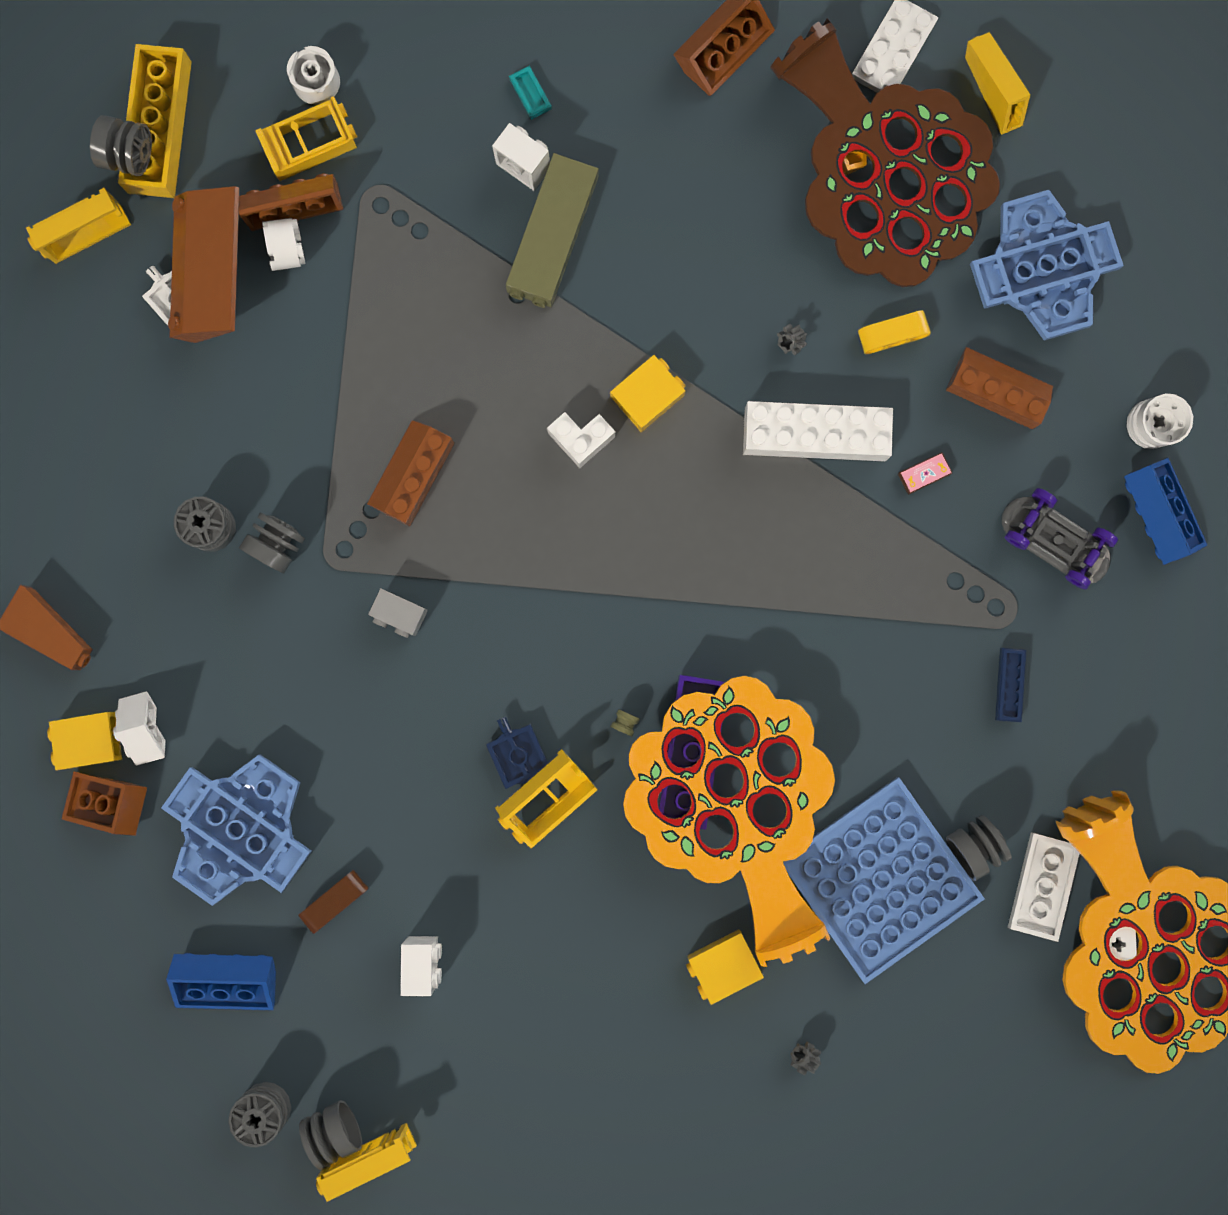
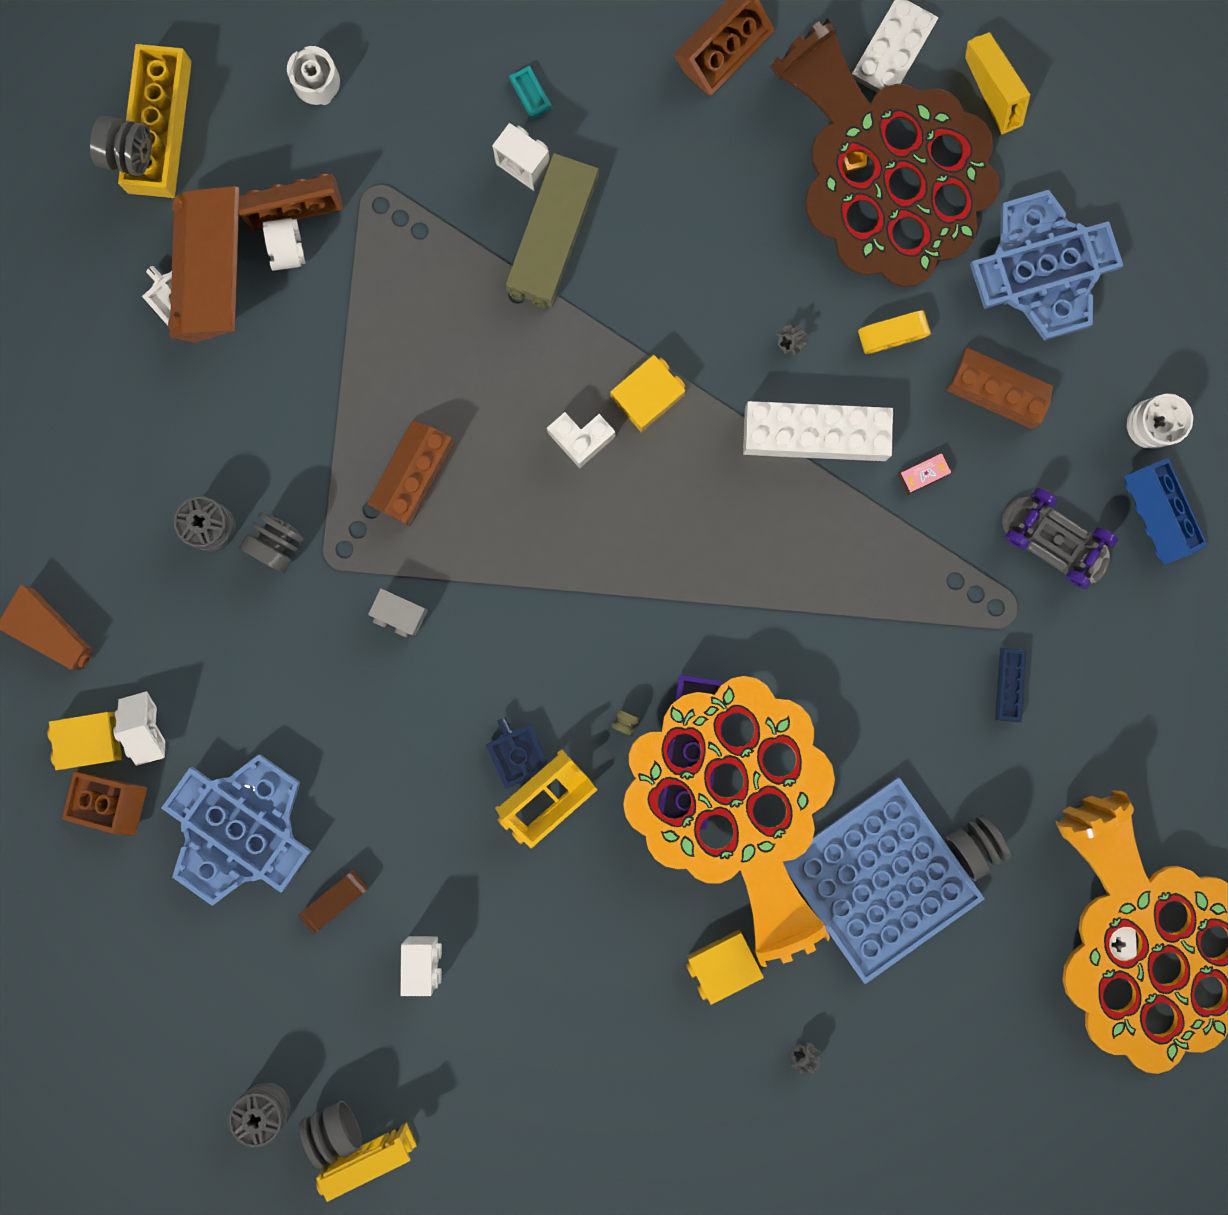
yellow door [26,188,131,264] -> none
blue slope [166,953,276,1010] -> none
yellow door [255,96,358,181] -> none
white plate [1008,832,1080,942] -> none

